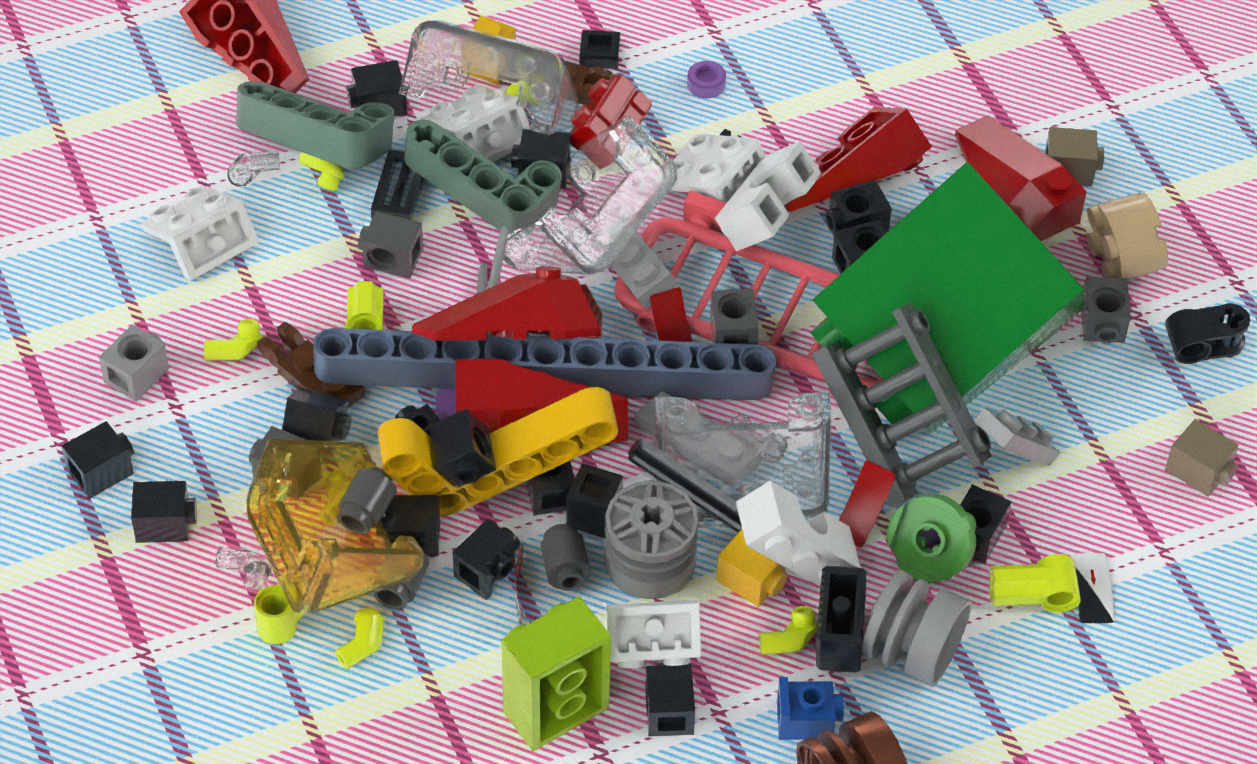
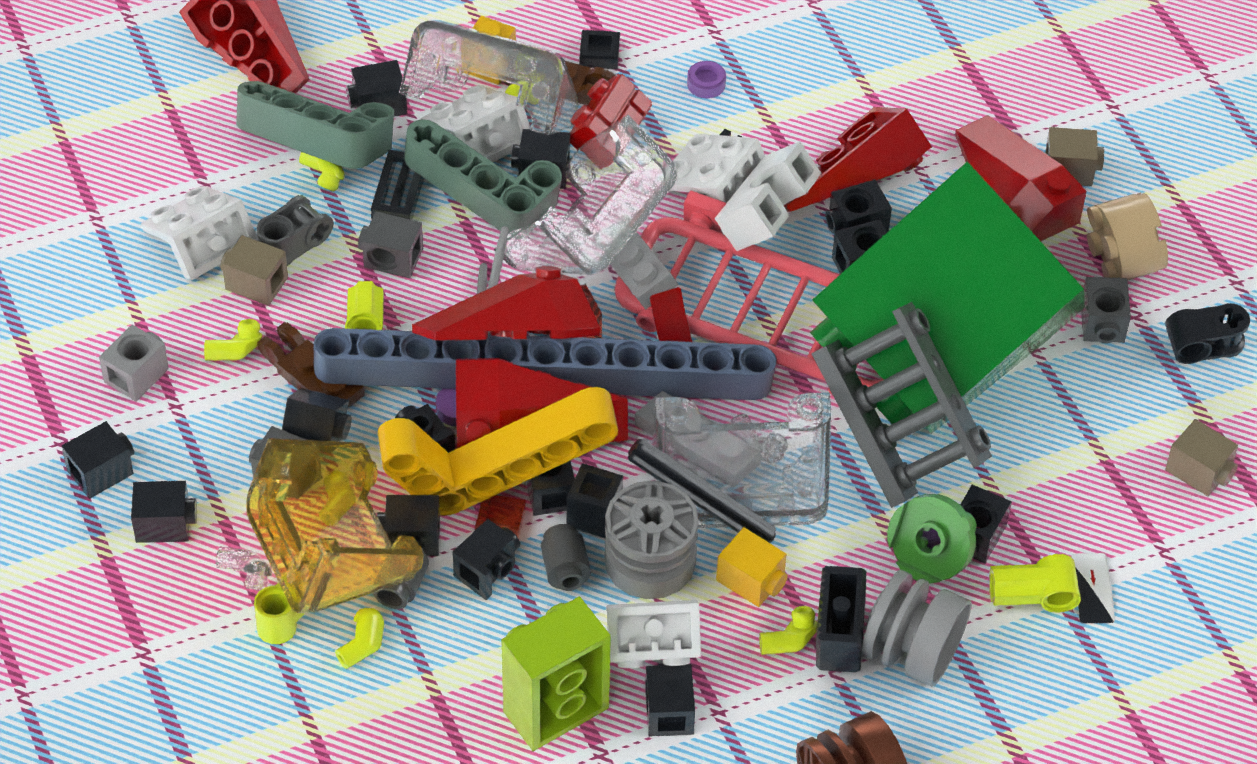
clear arm [227,150,281,187] -> none
dark grey brick [337,467,397,535] -> none
black brick [429,408,496,487] -> none
red sticker [516,545,523,625] -> none
dark grey brick [710,289,758,345] -> none
white arch [736,480,861,586] -> none
blue brick [776,677,844,740] -> none
red sticker [838,460,895,548] -> none
light grey plate [973,408,1061,465] -> none
none -> dark tan brick [220,235,288,306]
none -> dark grey piece [257,195,334,266]
none -> clear red tile [475,495,526,539]

